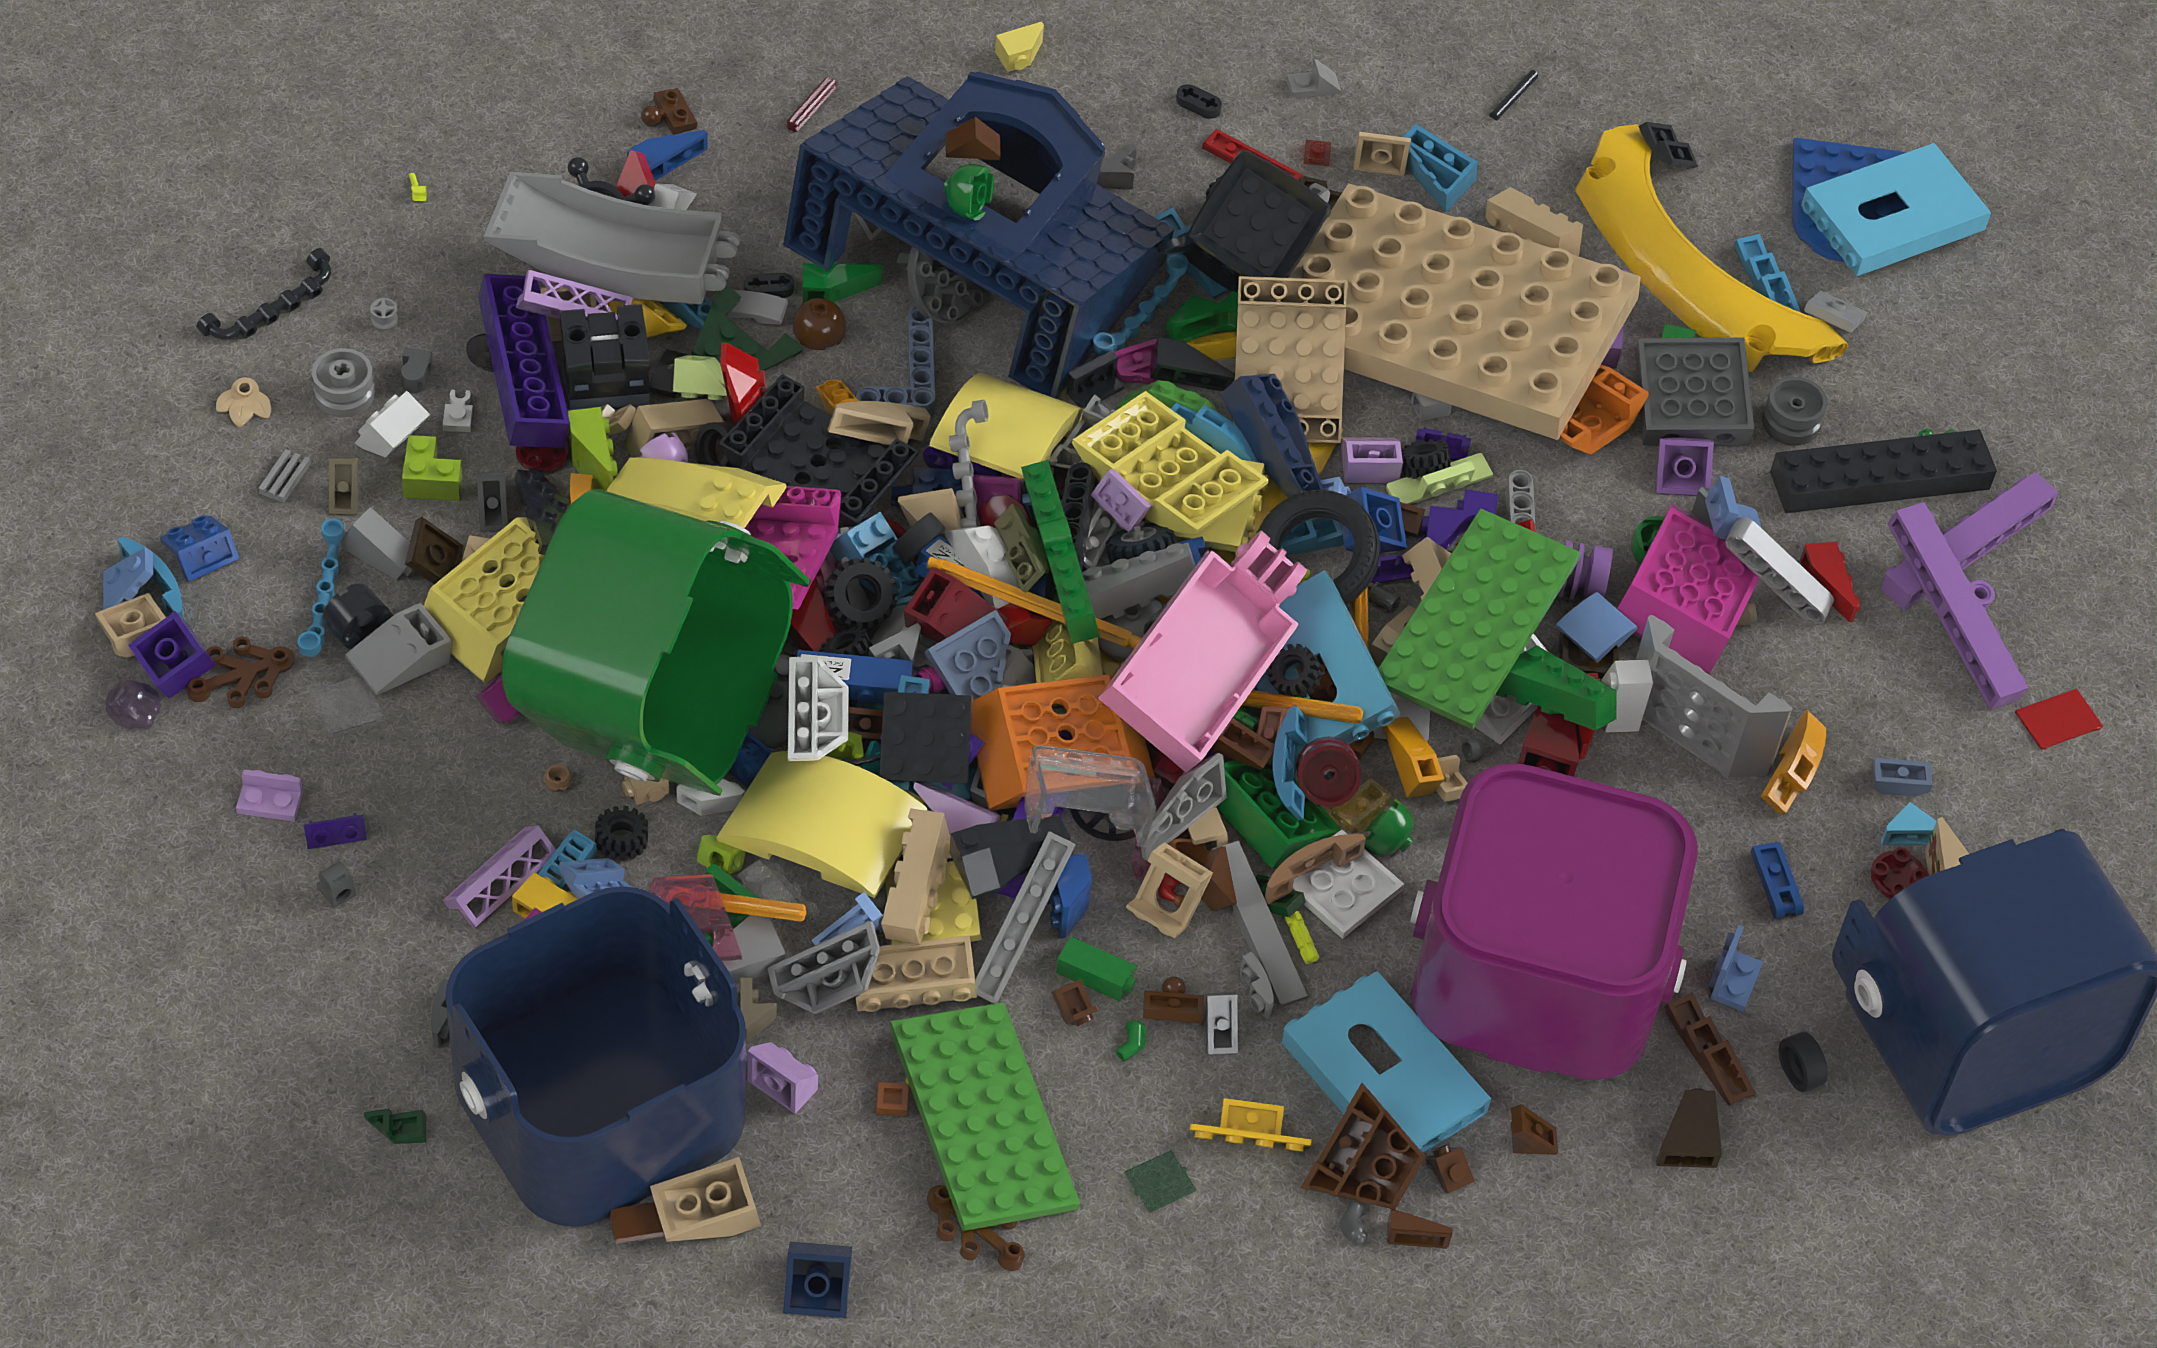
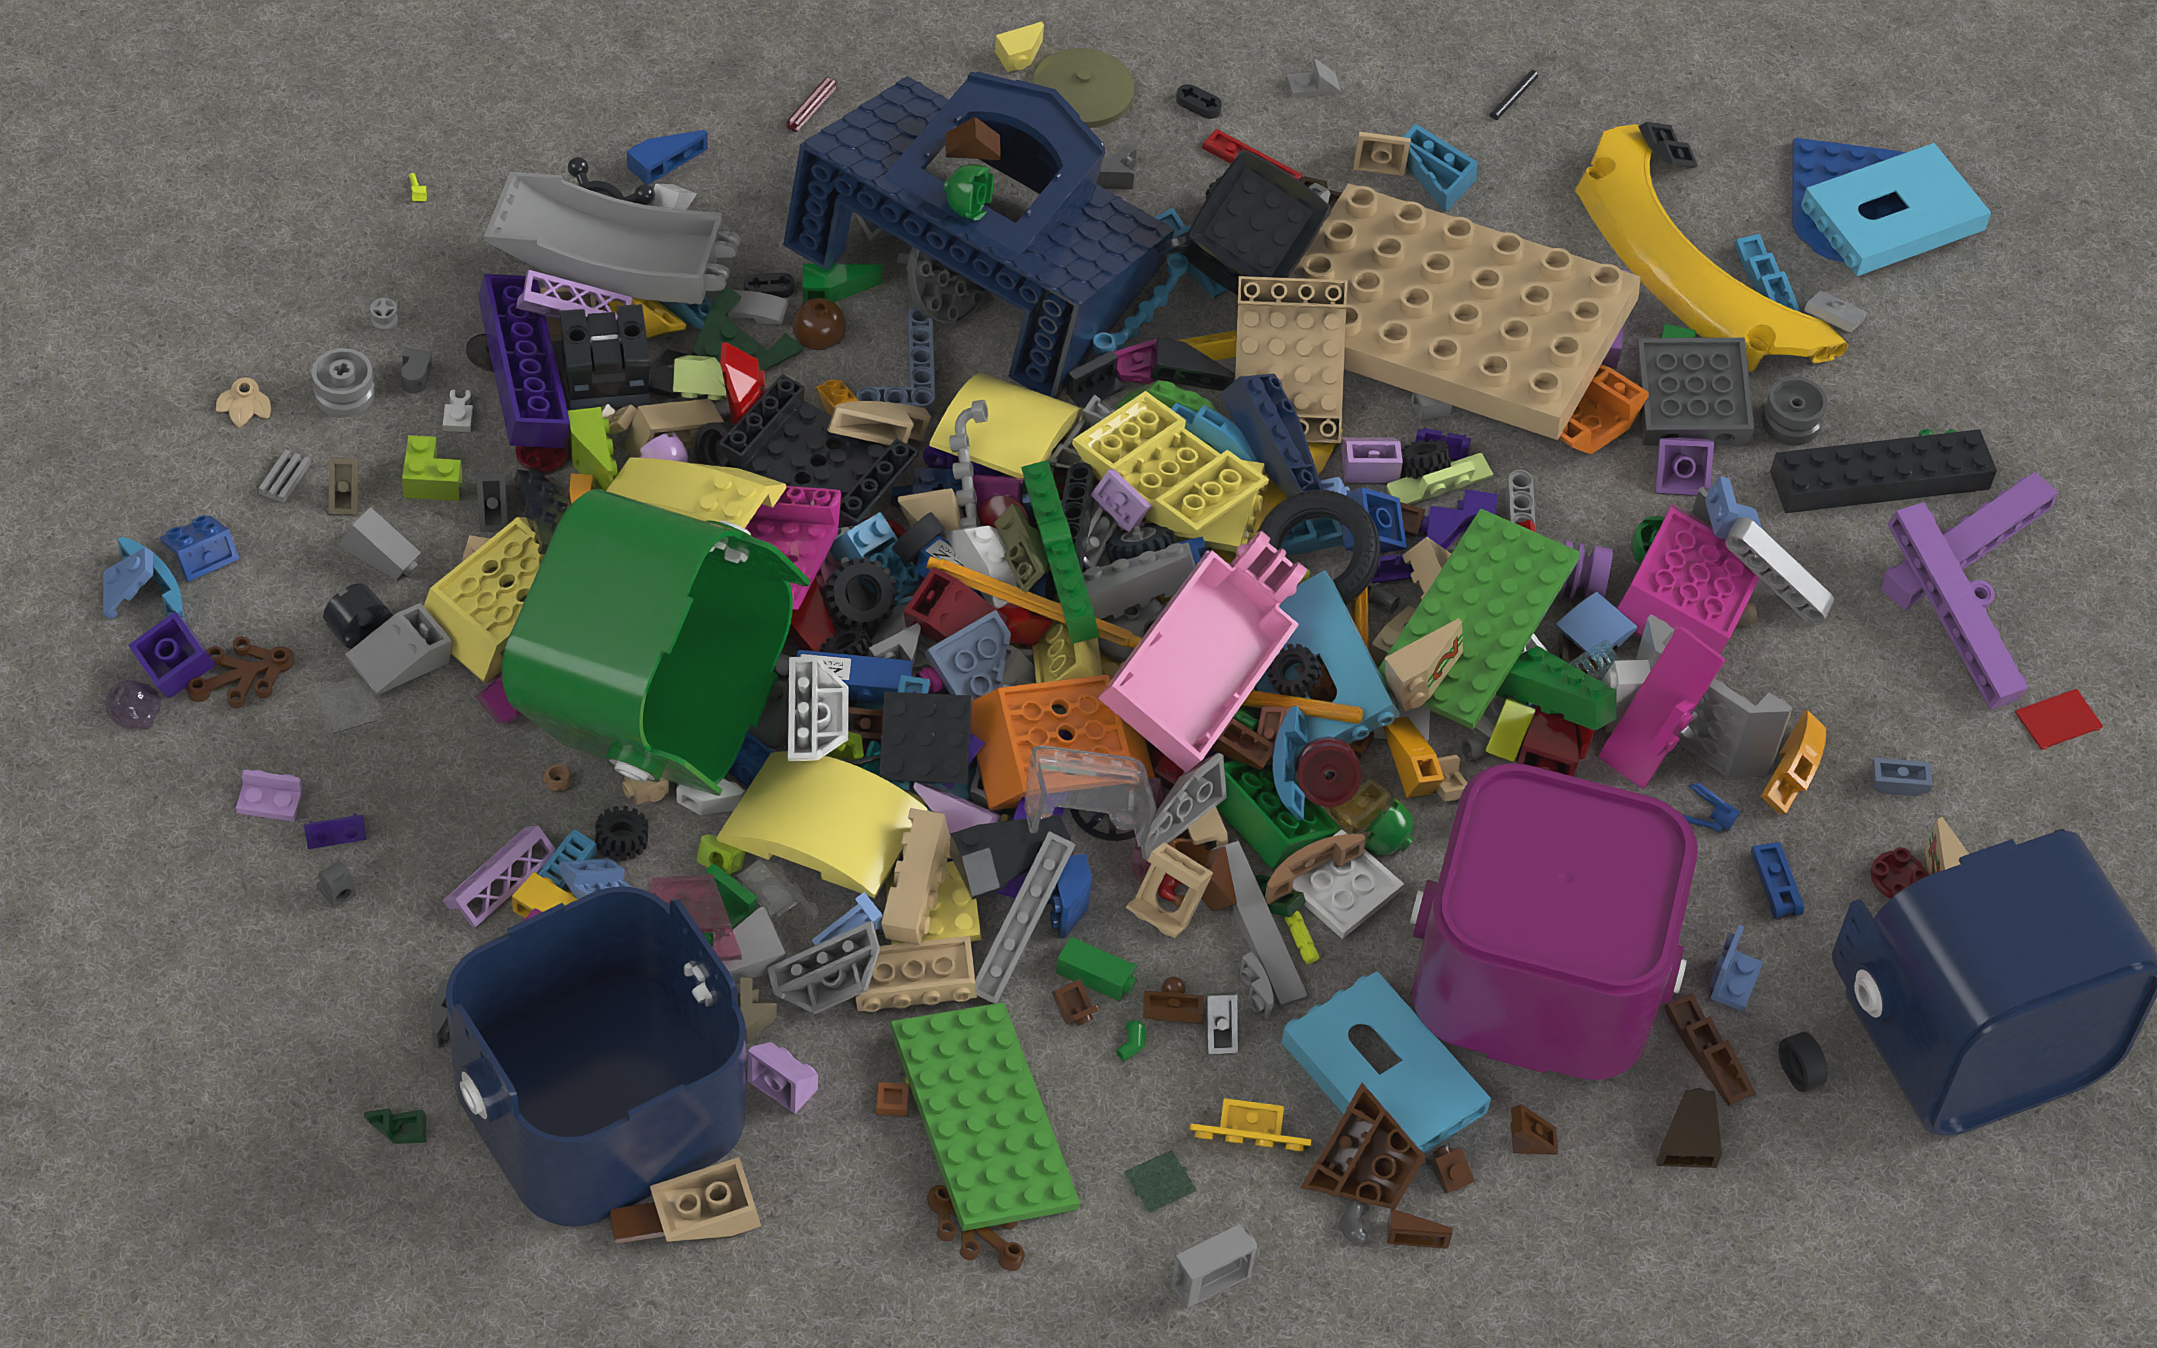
tan slope [95,593,166,657] -> none
black bar [196,248,331,340] -> none
dark azure bar [297,519,345,657] -> none
white slope [355,391,430,458] -> none
dark brown plate [405,517,464,585] -> none
slope [616,150,656,206] -> none
reddish brown plate [641,88,698,135] -> none
light orange axle [665,887,807,922] -> none
dark blue slope [783,1242,853,1318] -> none
green arch [1165,291,1238,342] -> none
clear red plate [1303,139,1331,167] -> none
tan wedge [1485,187,1583,257] -> none
red slope [1800,541,1860,622] -> none
medium azure slope [1881,802,1936,845] -> none
none -> olive dish [1032,48,1134,128]
none -> light grey window [1171,1224,1257,1308]
none -> tan slope [1385,618,1463,712]
none -> neon yellow slope [1485,699,1536,762]
none -> clear light blue slope [1569,640,1621,680]
none -> dark pink bracket [1599,626,1725,789]
none -> blue plant [1681,782,1740,833]

